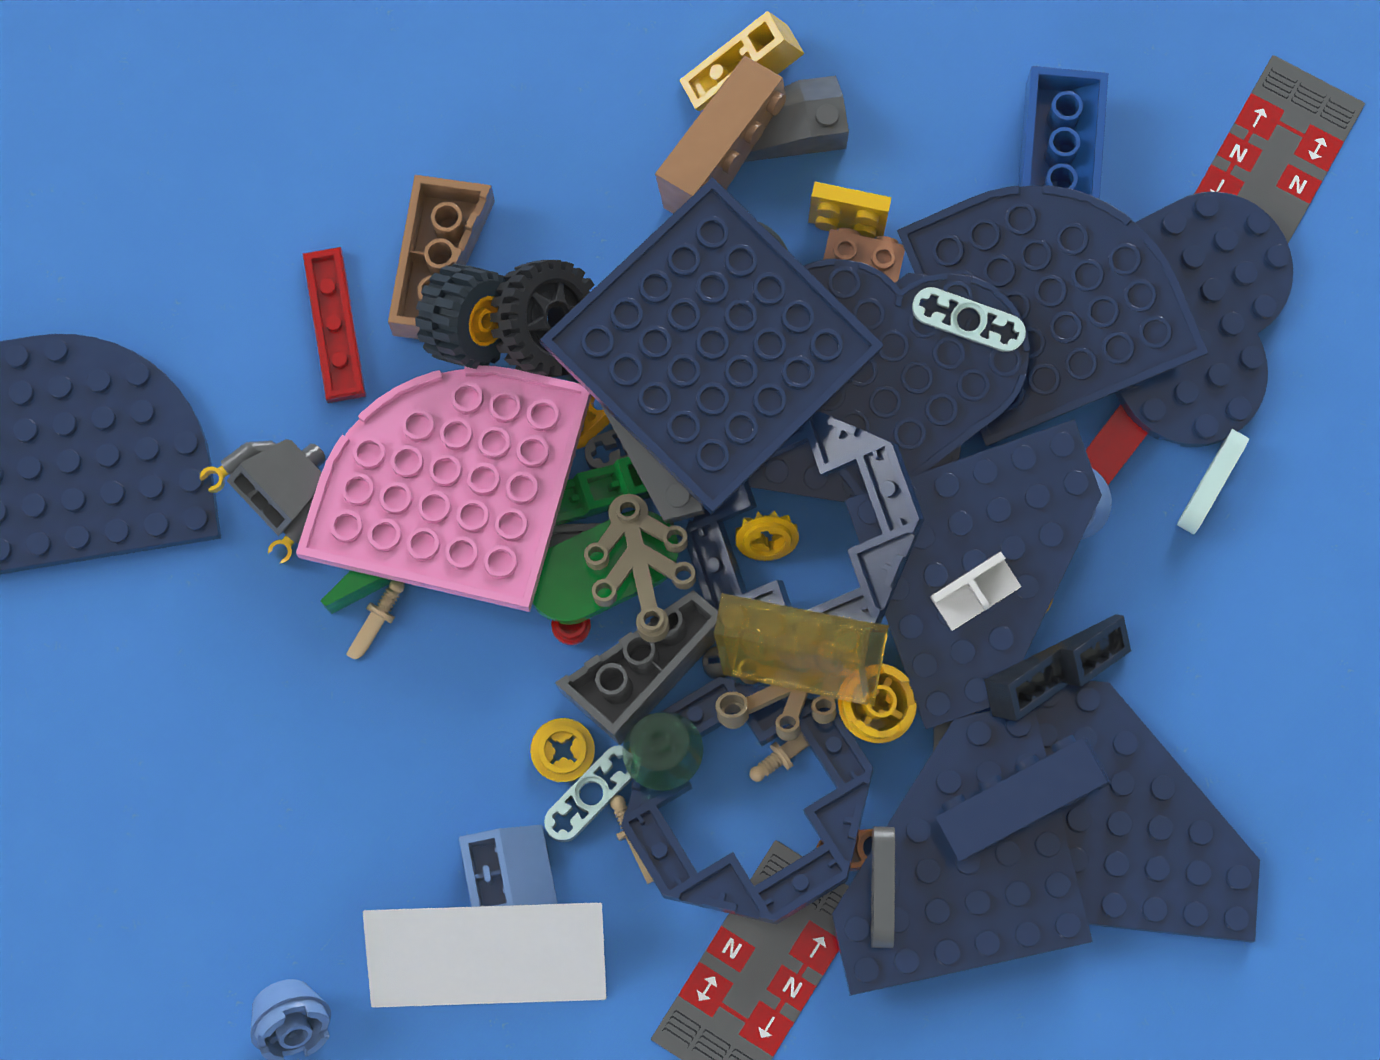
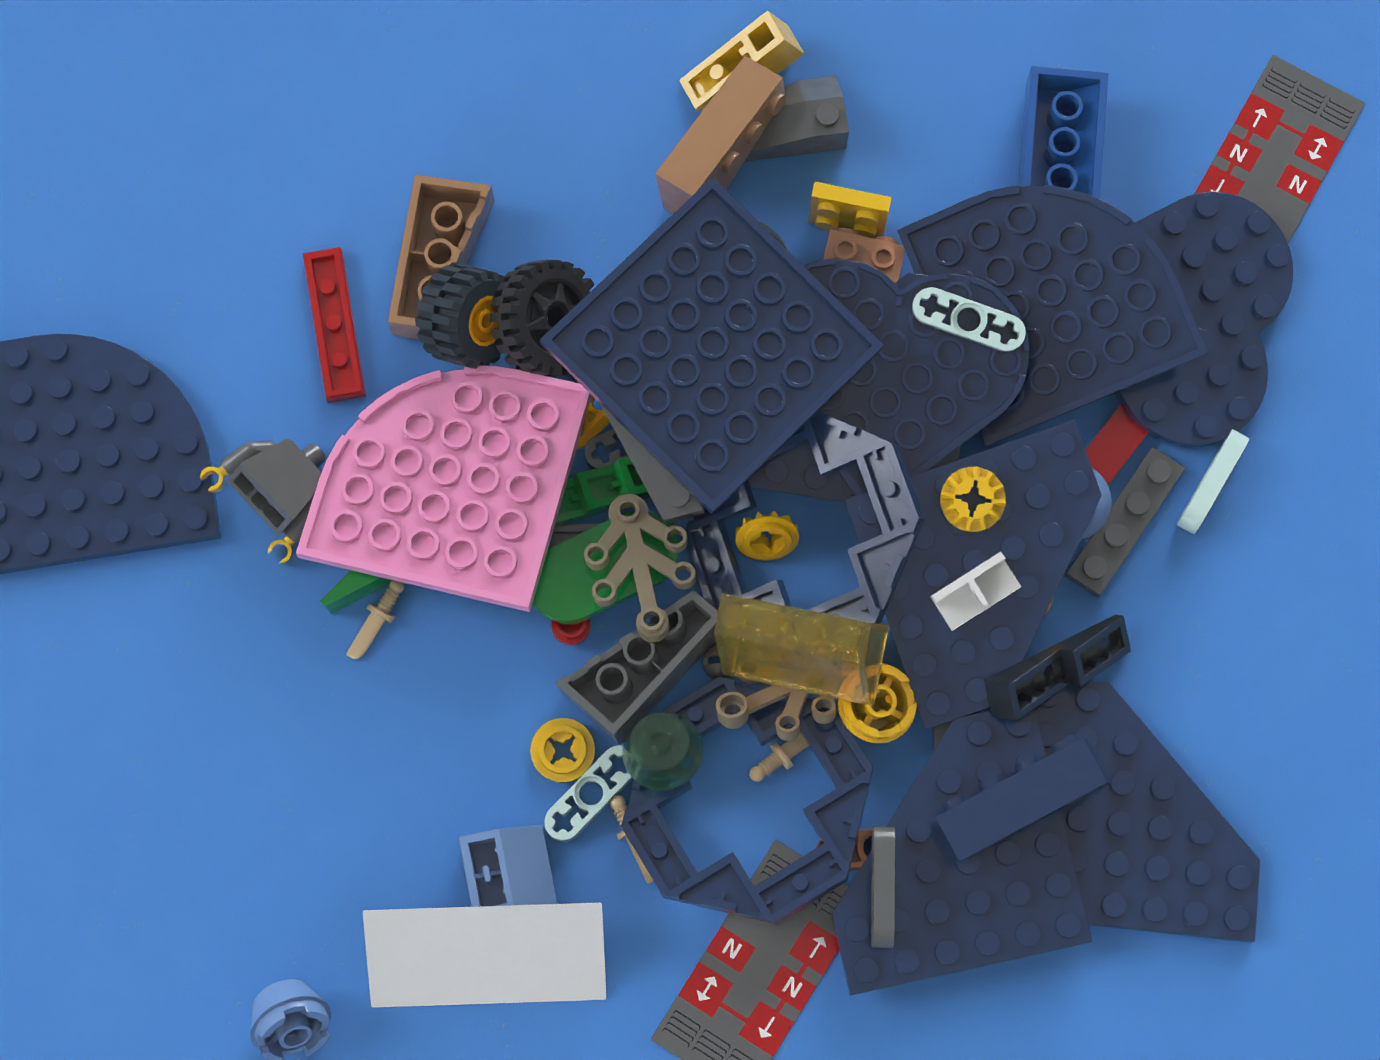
none -> yellow gear [940,467,1006,532]
none -> dark grey plate [1065,447,1185,598]

